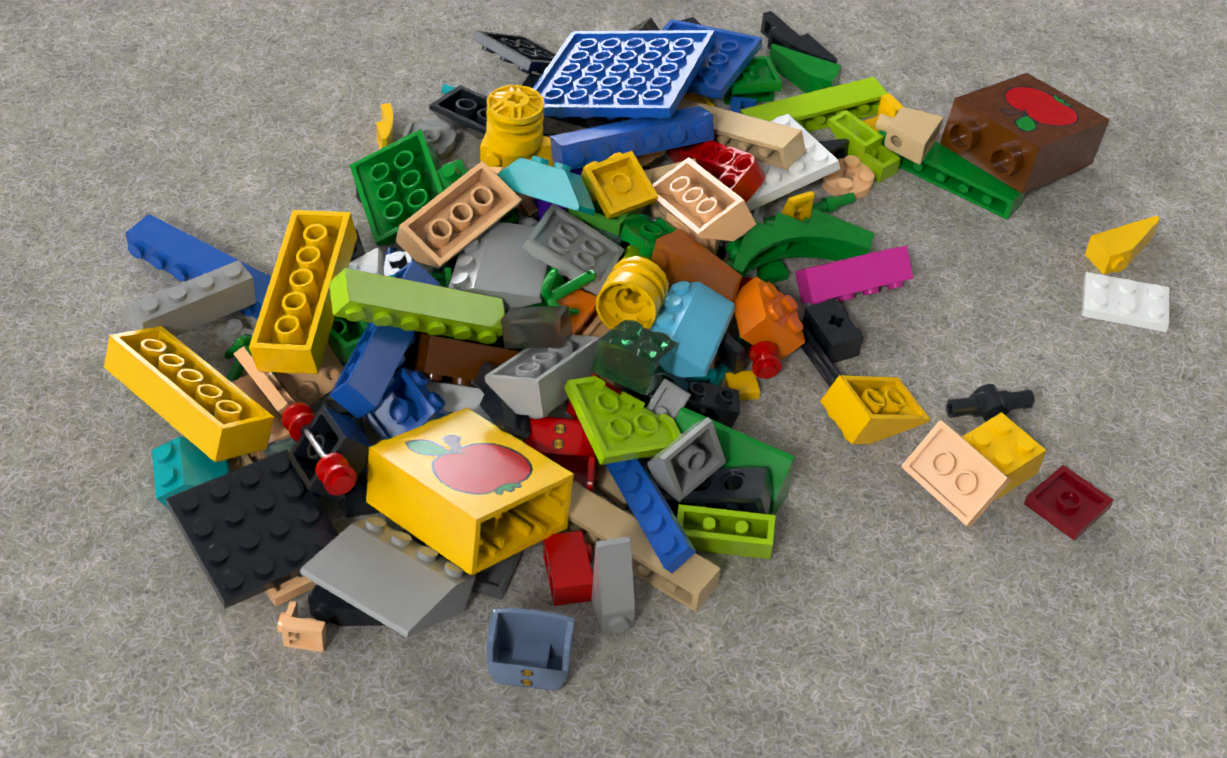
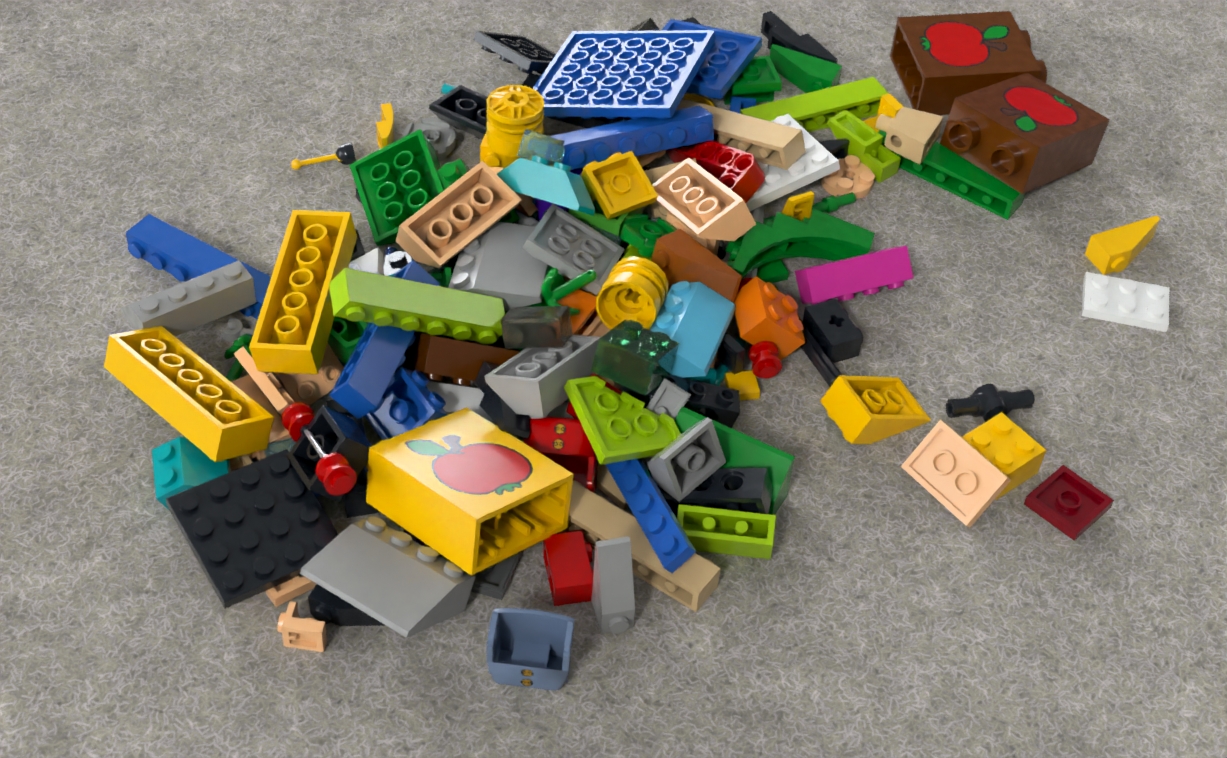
none -> hinge [291,142,356,170]
none -> clear light blue slope [517,129,565,167]
none -> reddish brown brick [890,11,1047,115]

